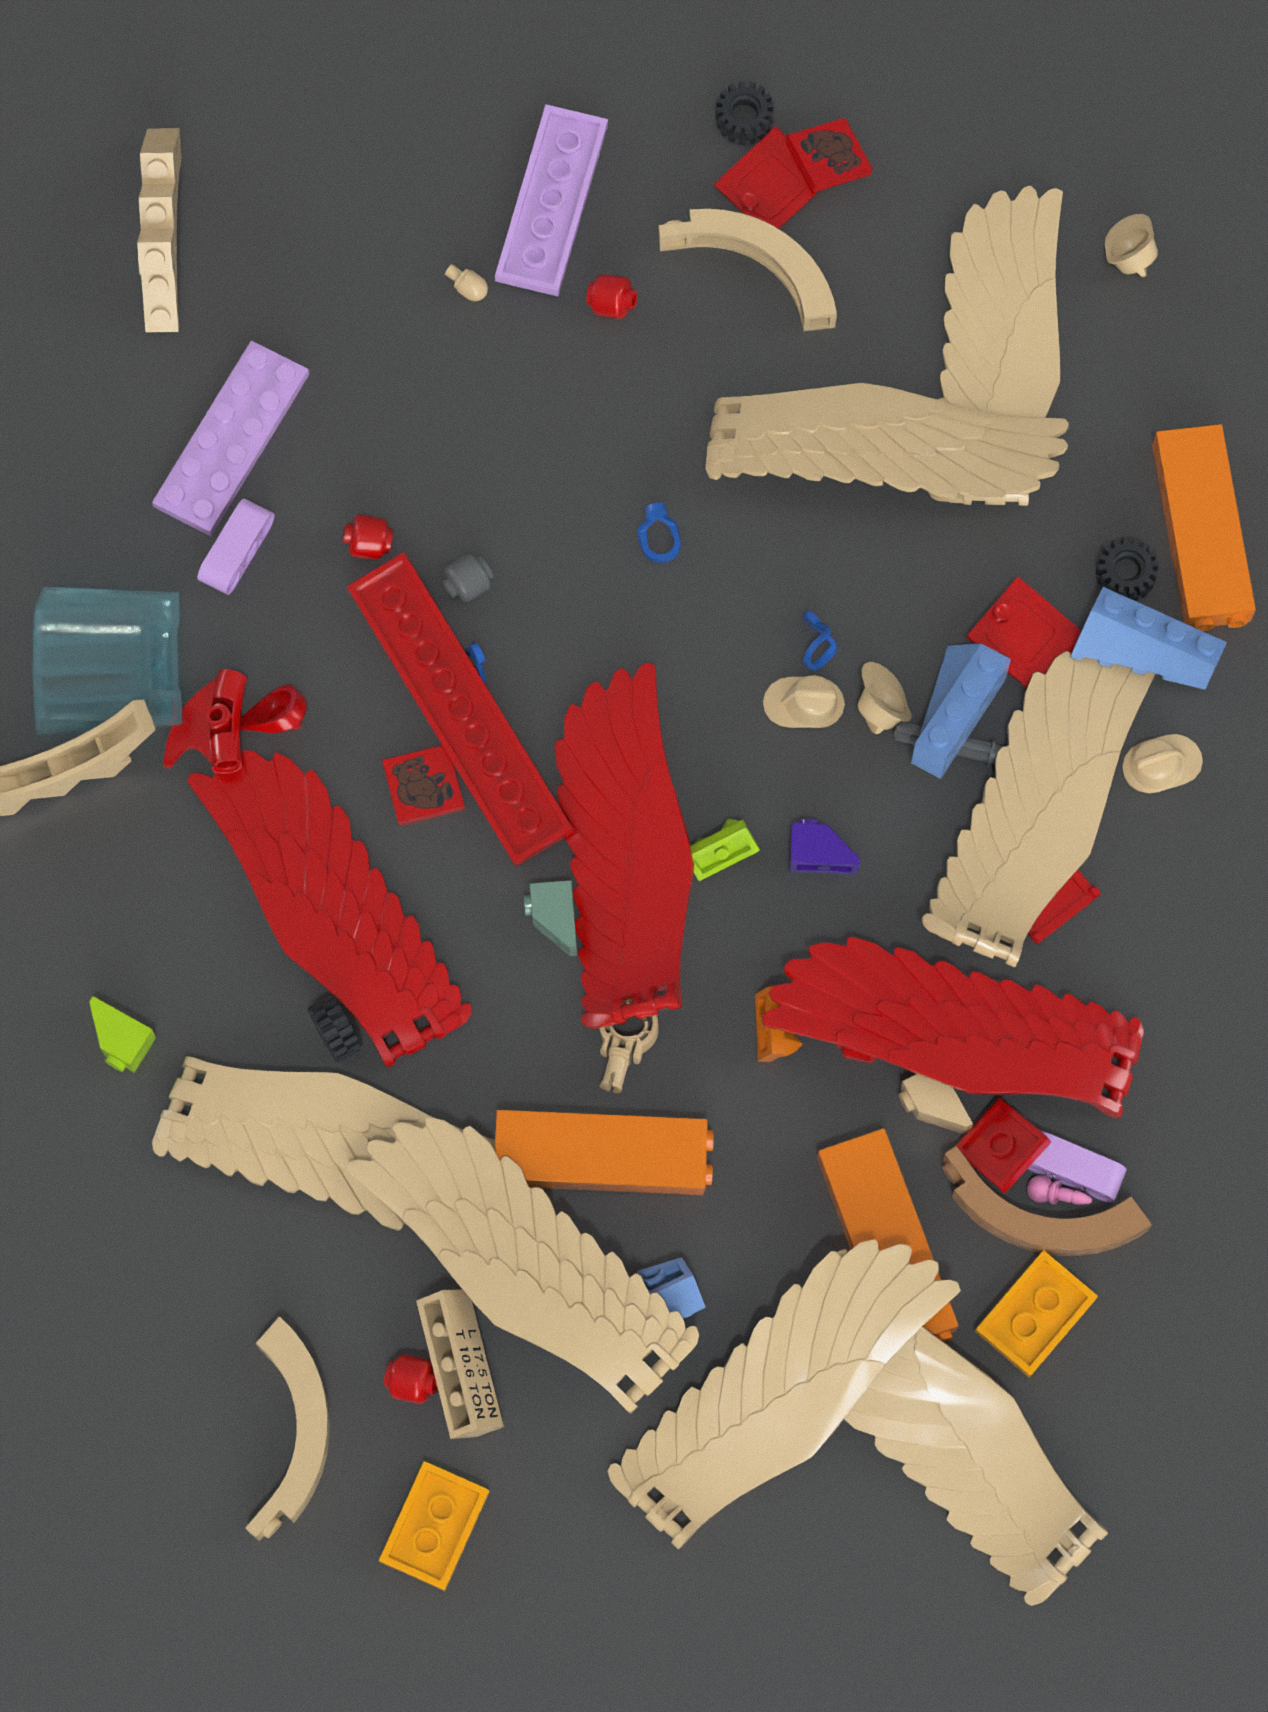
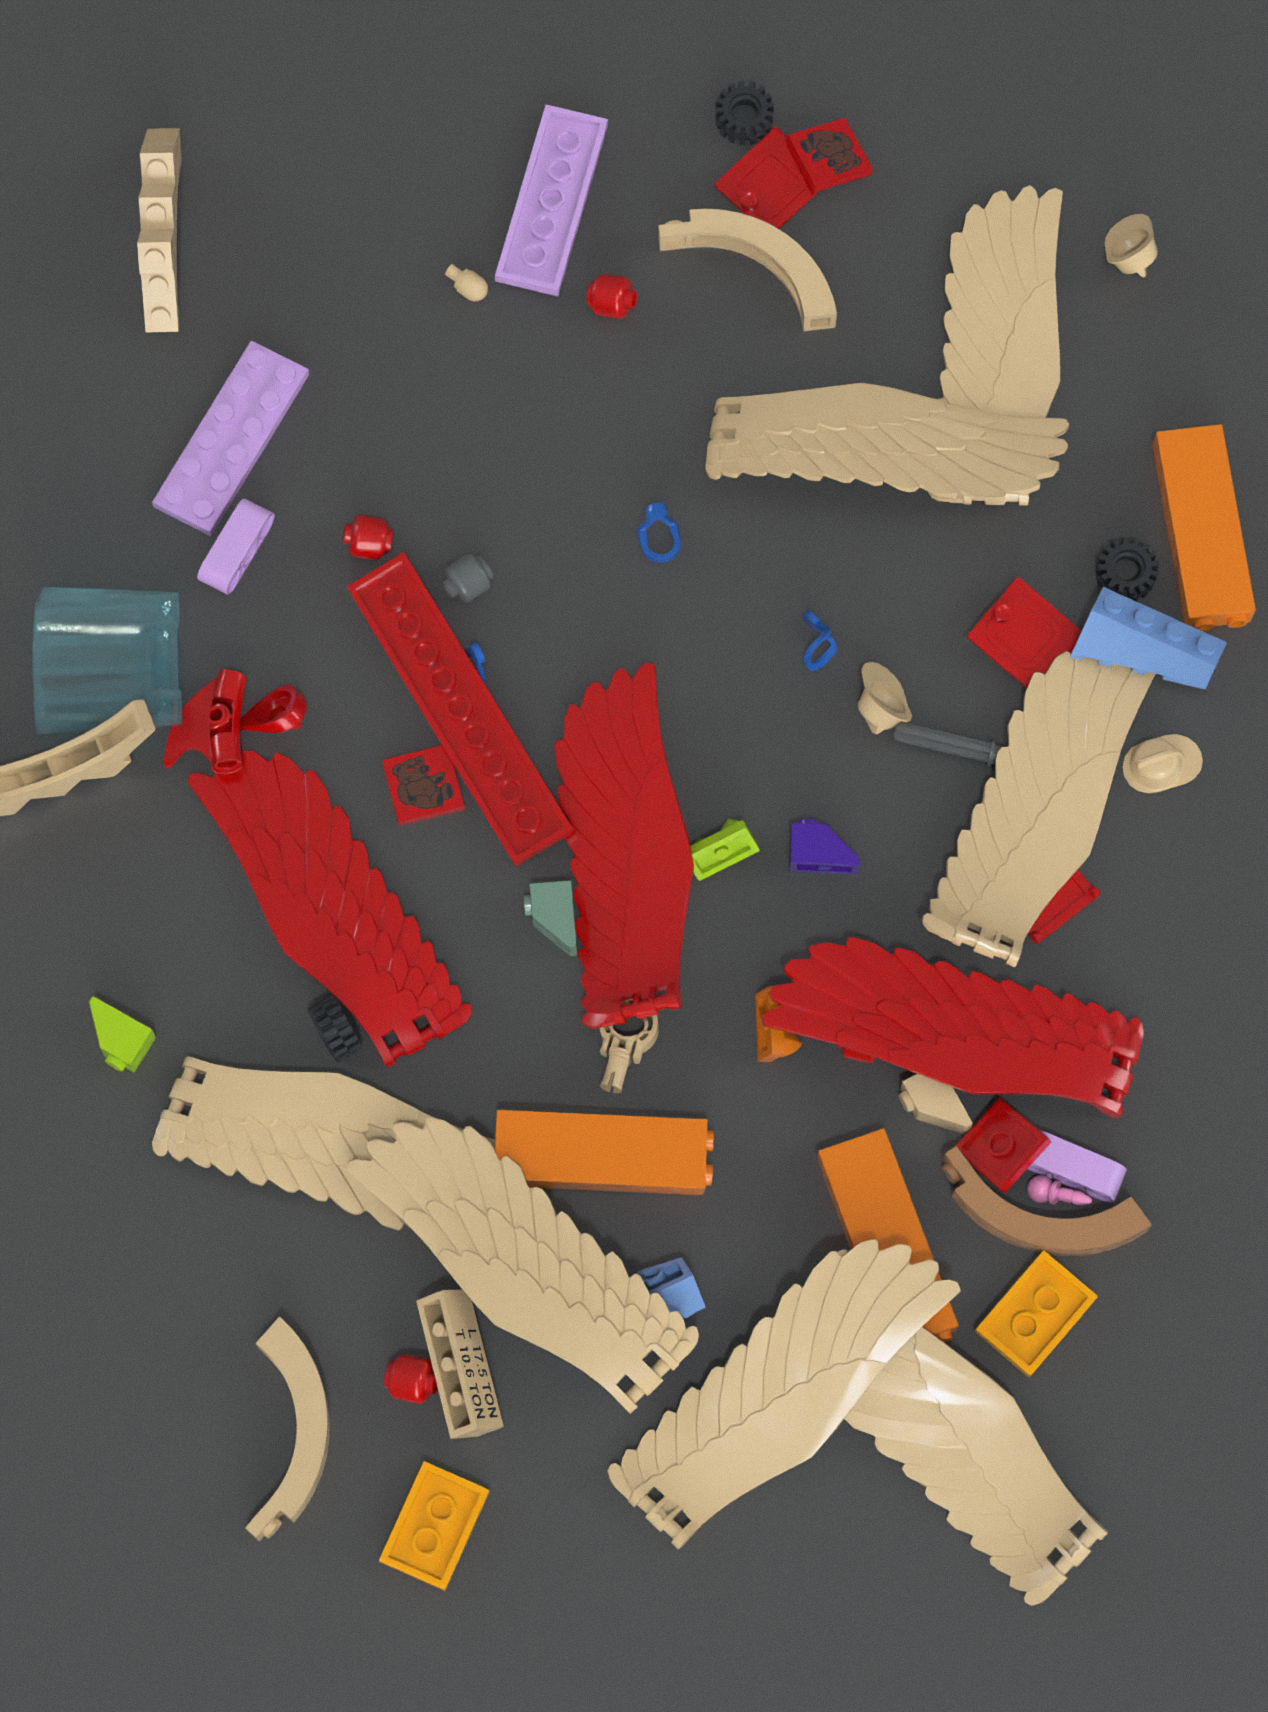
tan piece [763,675,845,728] -> none
medium blue wedge [911,643,1011,779] -> none

